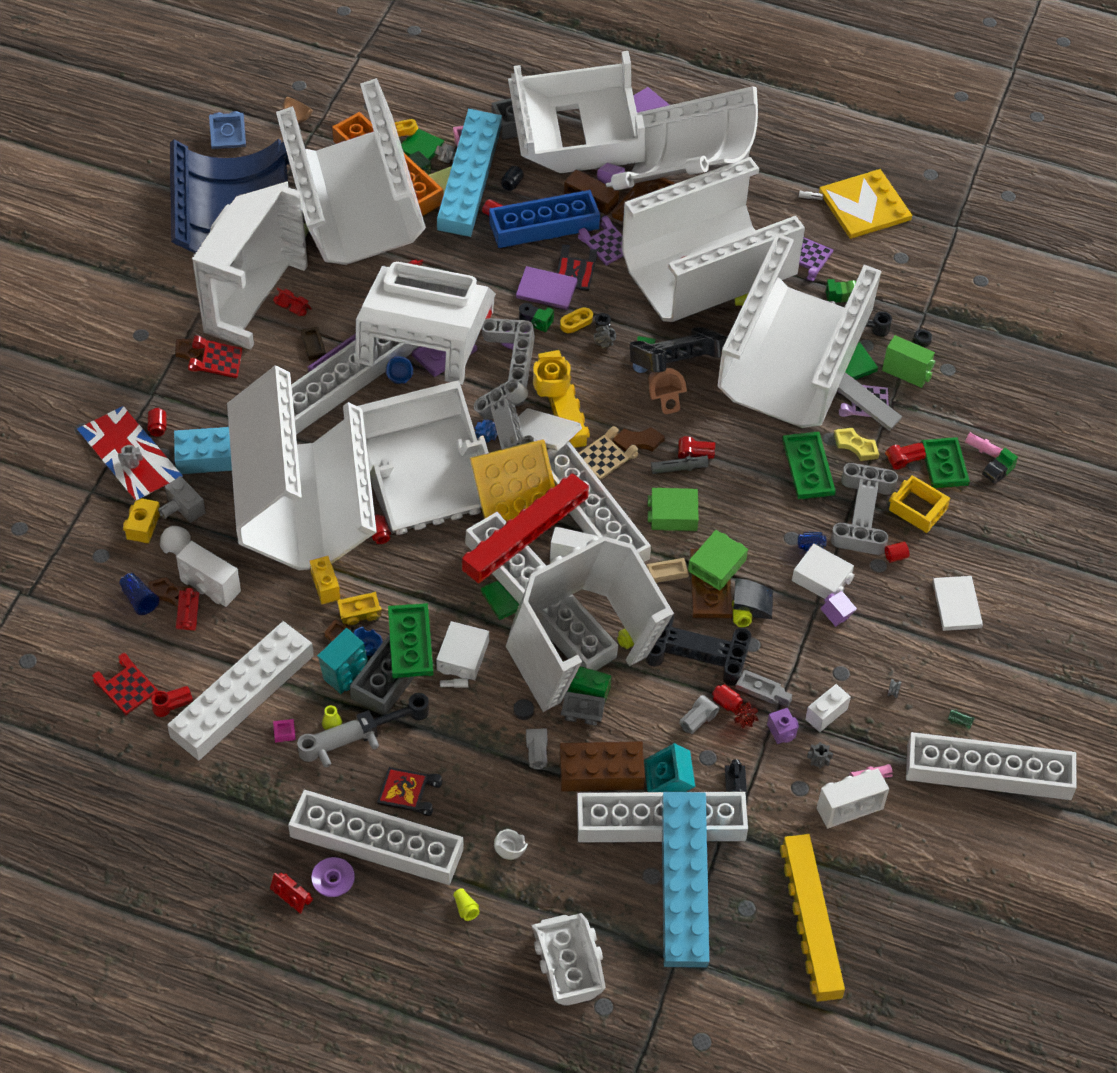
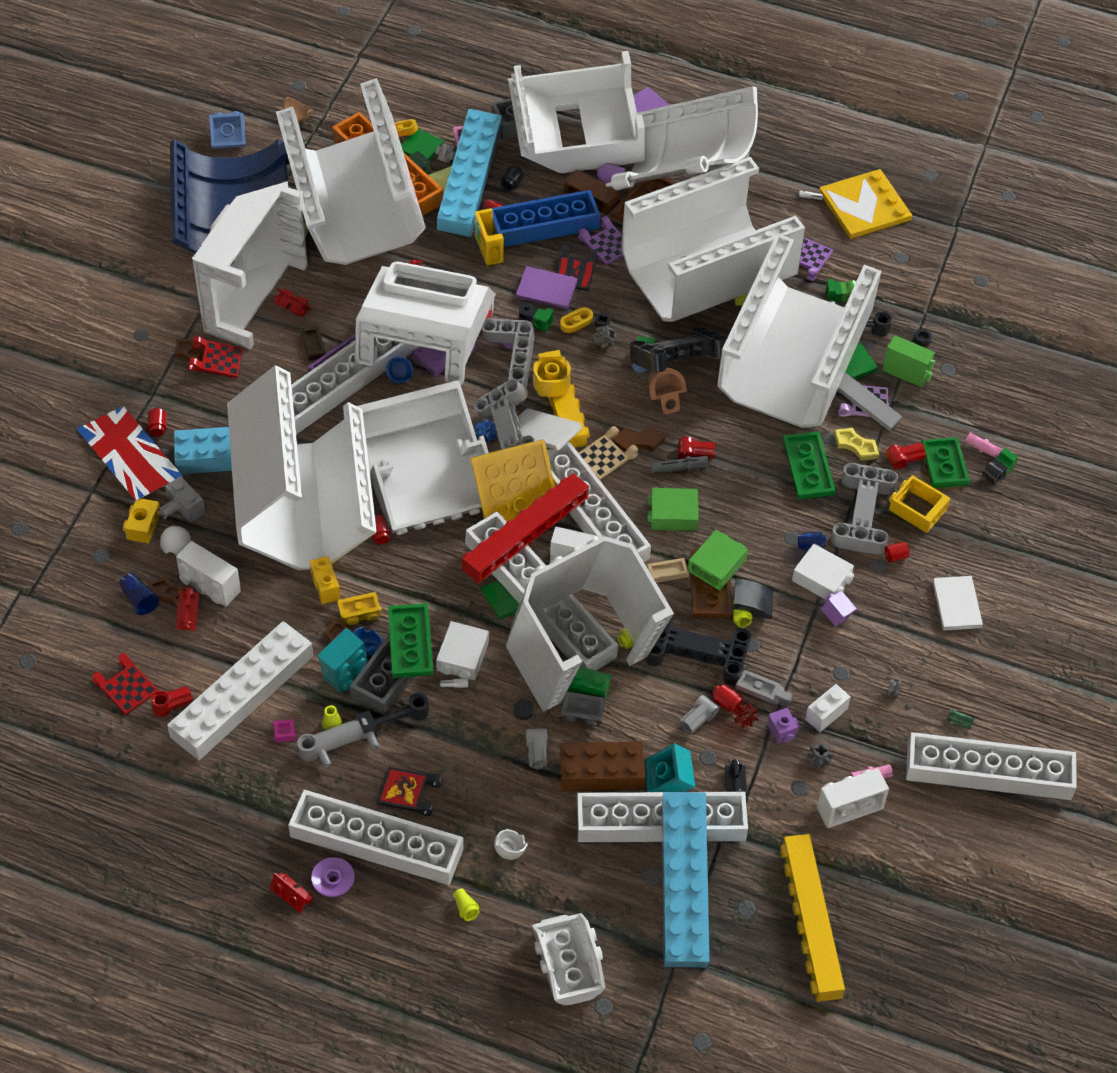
light grey gear [118,445,143,469] -> none
none -> yellow panel [475,208,504,266]

